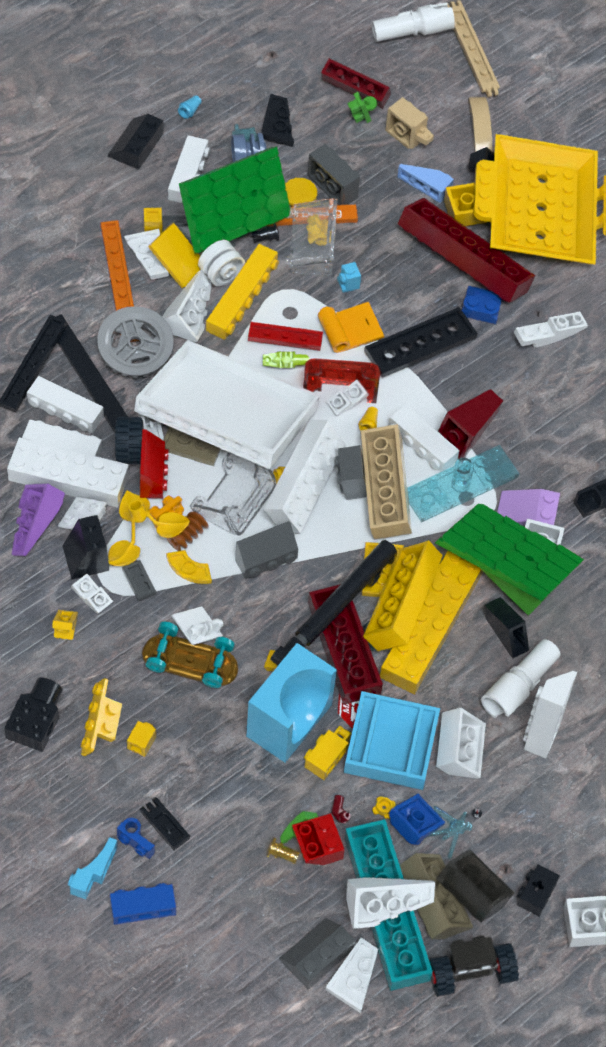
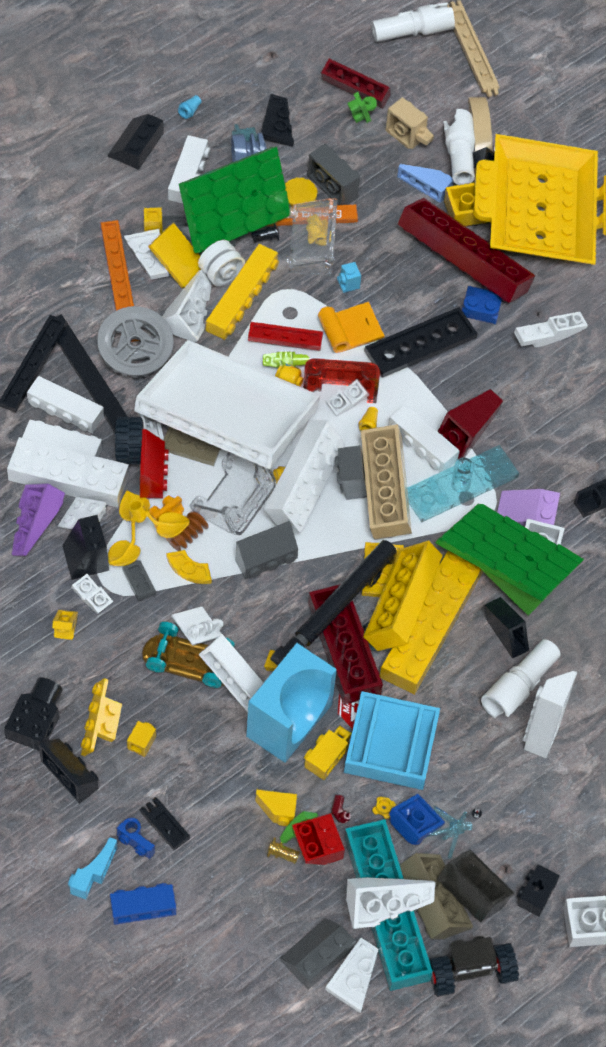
white slope [436,708,486,779] -> none
none -> black slope [39,738,99,804]
none -> white brick [198,634,263,712]
none -> yellow slope [255,790,297,826]
none -> yellow head [275,363,304,387]
none -> white piece [444,109,475,185]

